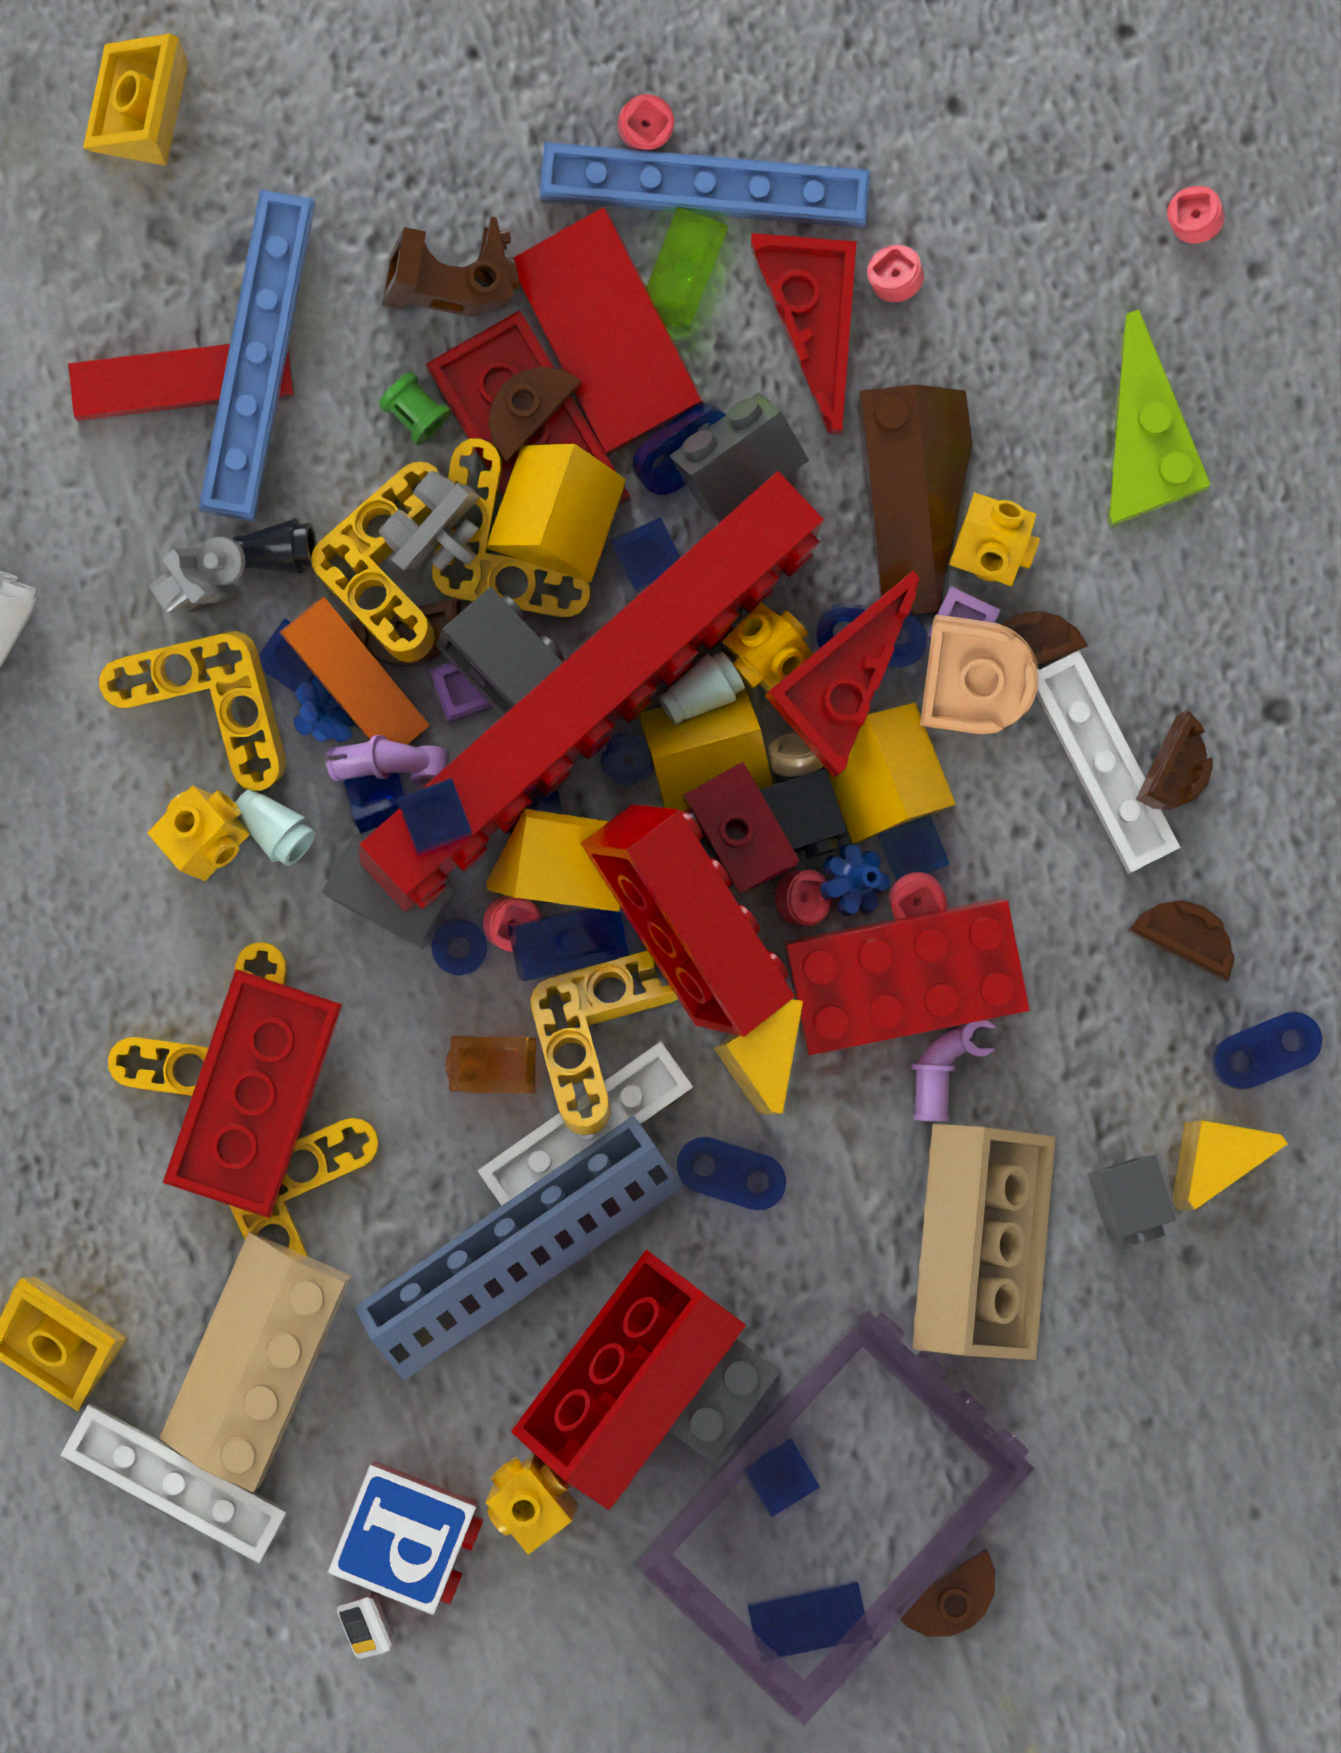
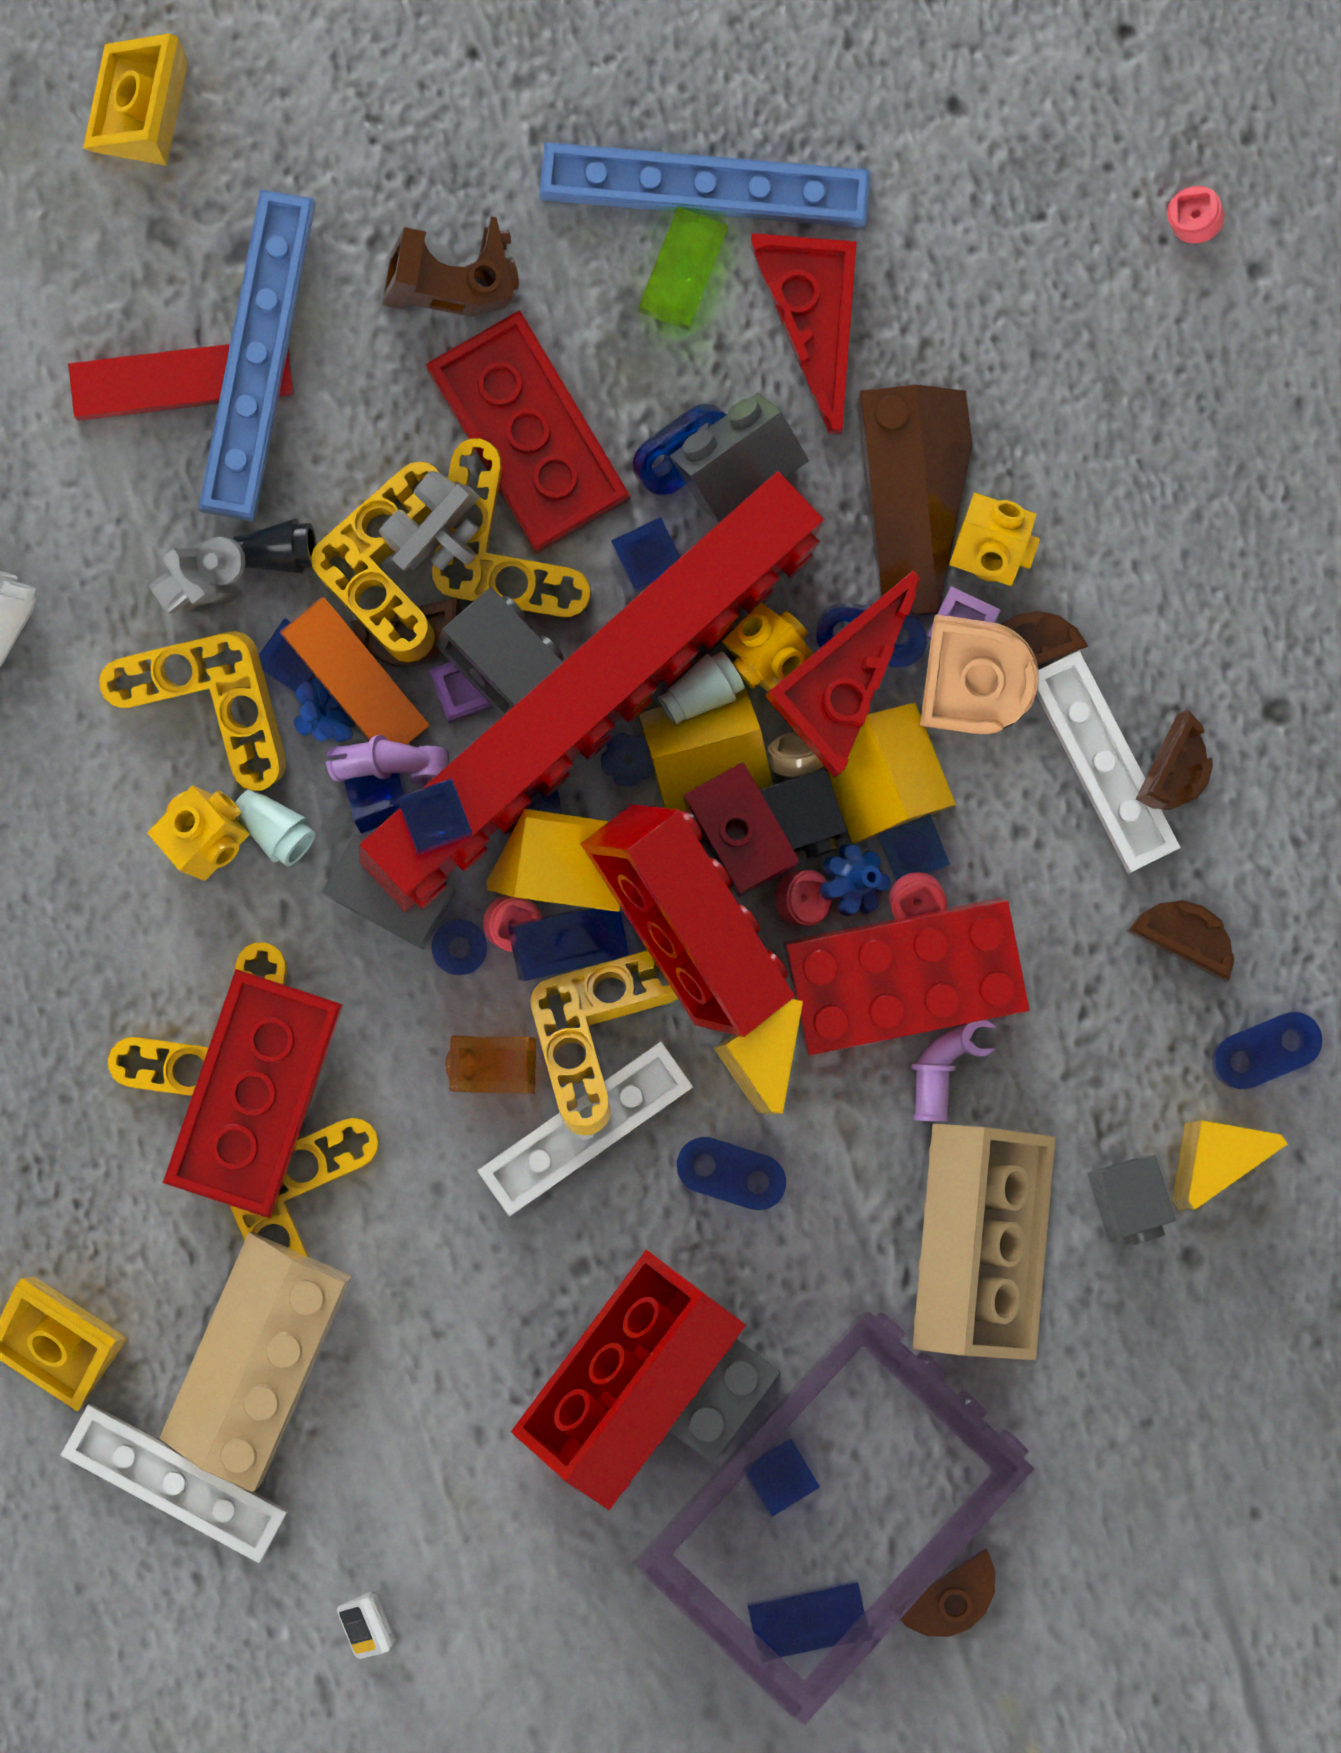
piece [327,1461,484,1615] -> none
sand blue brick [354,1115,683,1381] -> none
bright green bush [378,371,452,446] -> none
yellow brick [485,1453,579,1555] -> none
yellow slope [486,444,626,583] -> none
reddish brown plate [489,366,582,464] -> none
red tile [513,207,705,455] -> none
coral tile [617,94,674,151] -> none
coral tile [867,245,925,302] -> none
lime wing [1107,309,1211,527] -> none

